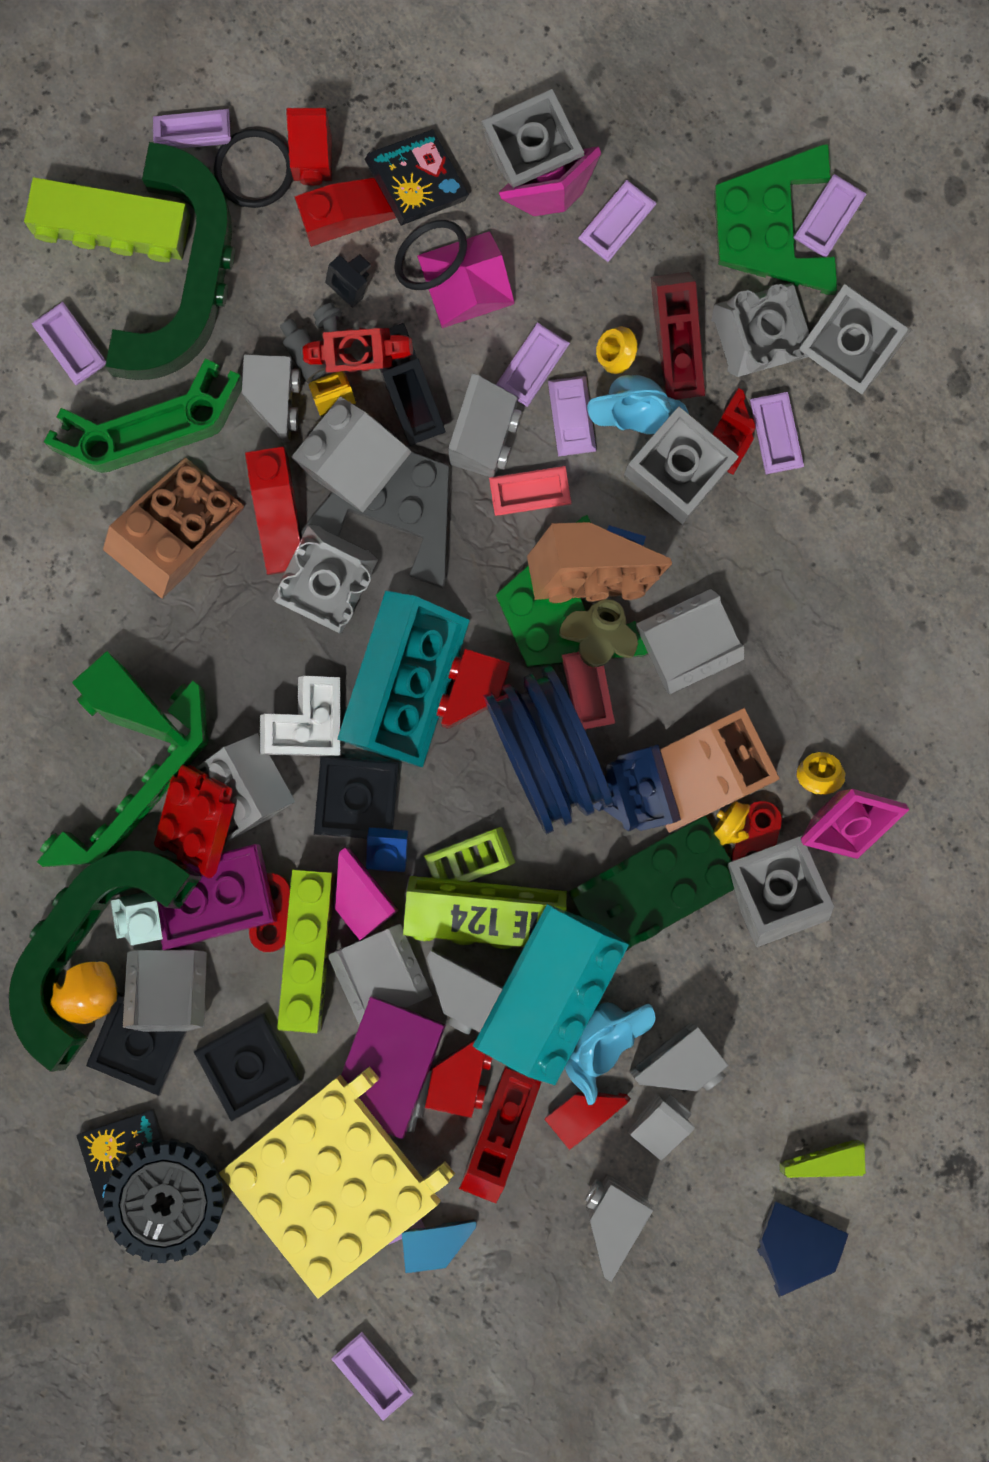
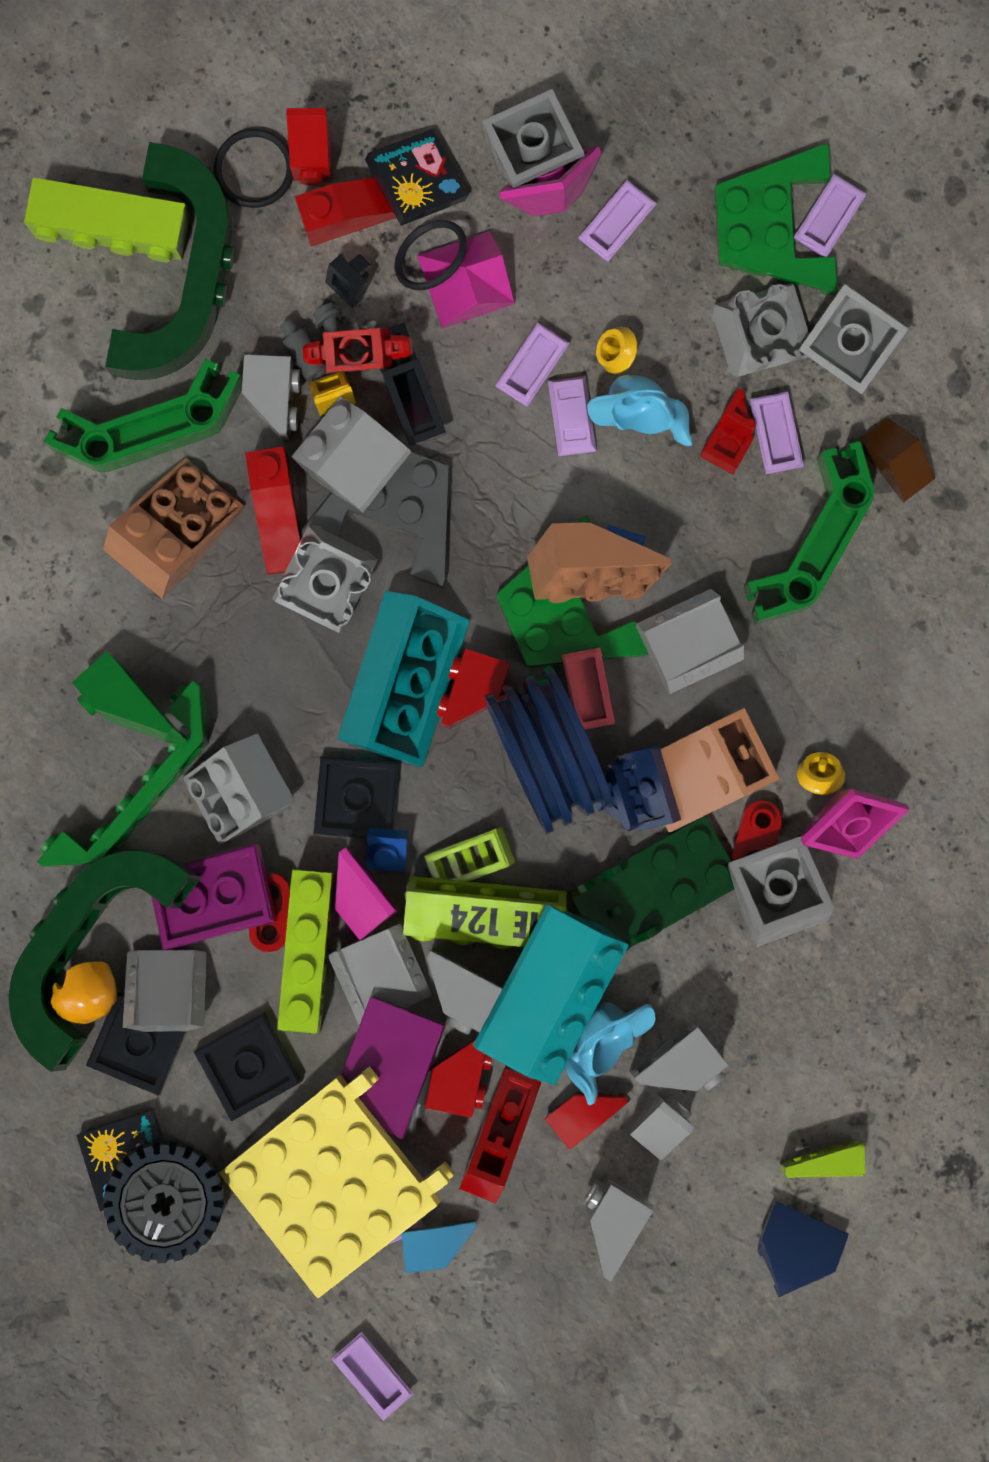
lavender tile [31,302,106,386] -> none
light aqua brick [110,892,163,945] -> none
lavender tile [153,109,231,149] -> none
red plate [154,765,235,878] -> none
white plate [260,676,340,756] -> none
light grey slope [448,374,522,477] -> none
coral tile [489,466,572,516] -> none
olive plate [559,599,638,667] -> none
light grey slope [624,406,739,525] -> none
dark red slope [651,272,705,400] -> none
yellow hat [713,801,750,845] -> none
none -> green piece [744,441,874,625]
none -> reddish brown slope [857,418,935,503]

